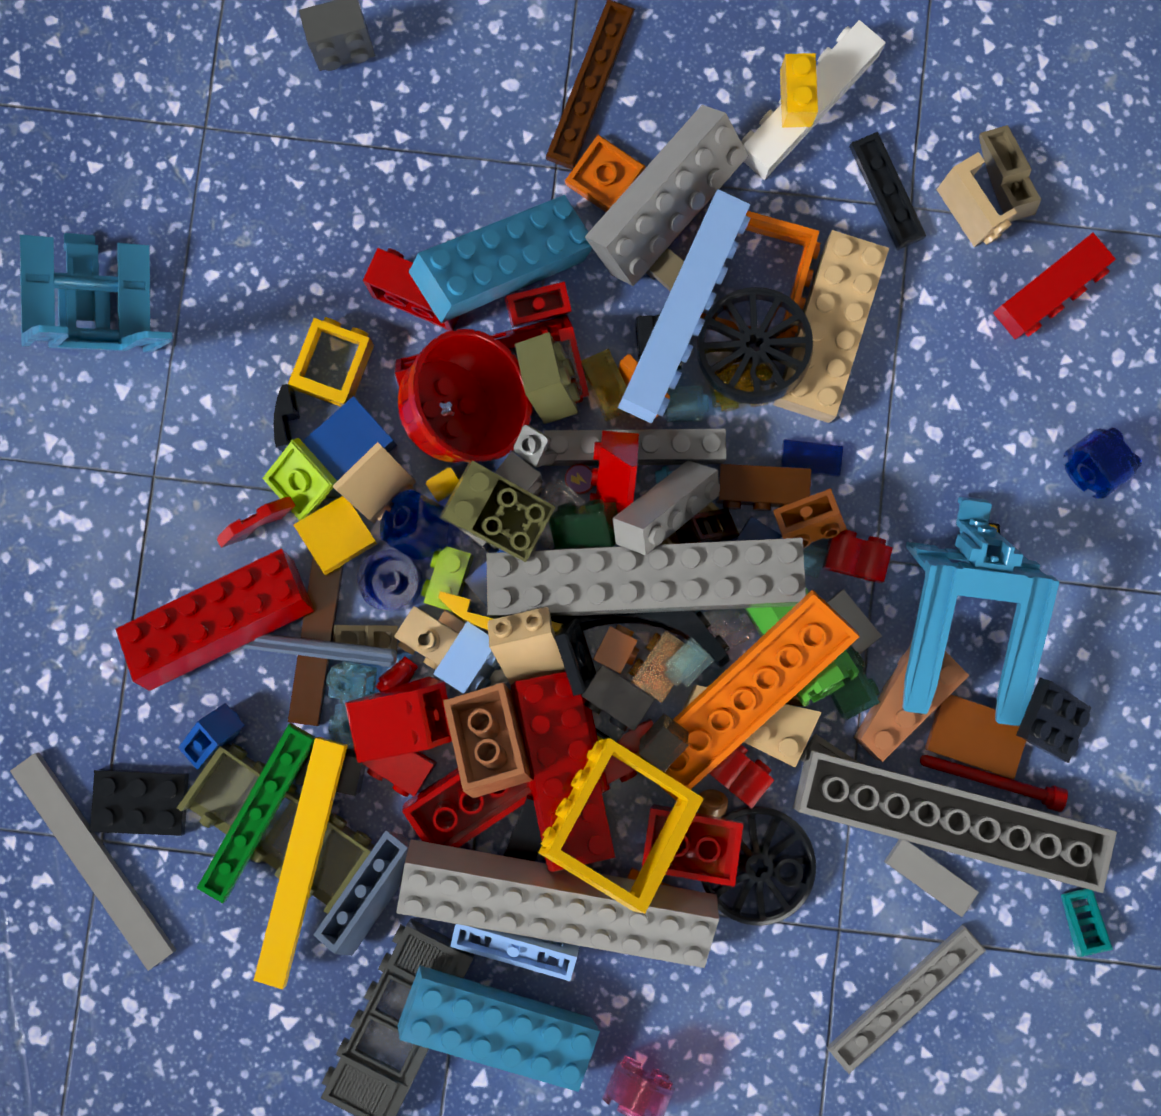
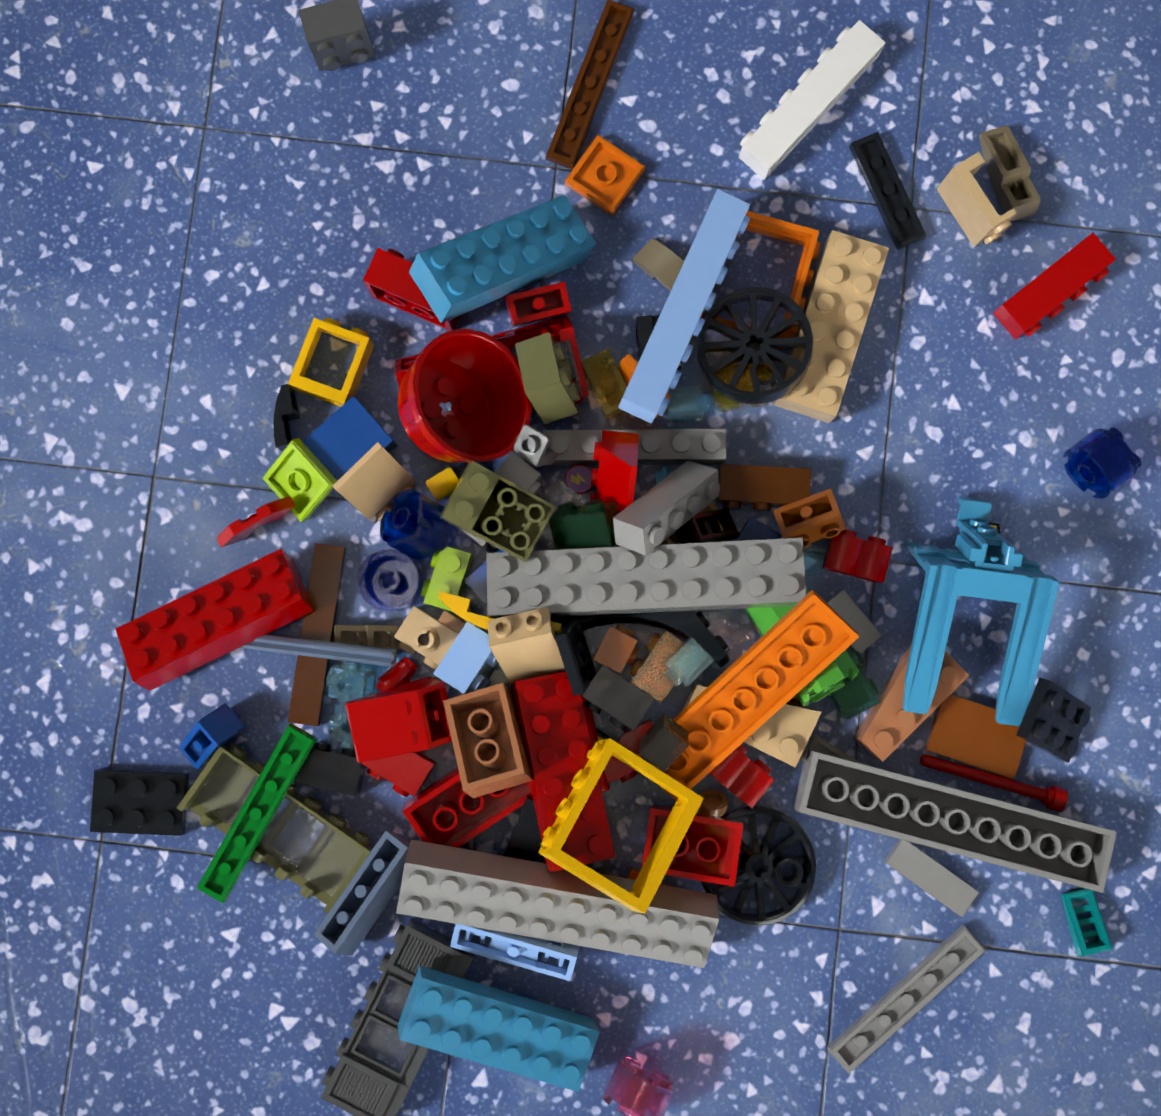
light grey tile [10,752,176,971] -> none
dark azure piece [20,233,173,352] -> none
yellow tile [253,737,348,990] -> none
yellow tile [293,496,377,575] -> none
light grey brick [585,105,749,286] -> none
yellow brick [780,53,818,128] -> none
clear blue tile [780,439,843,477] -> none

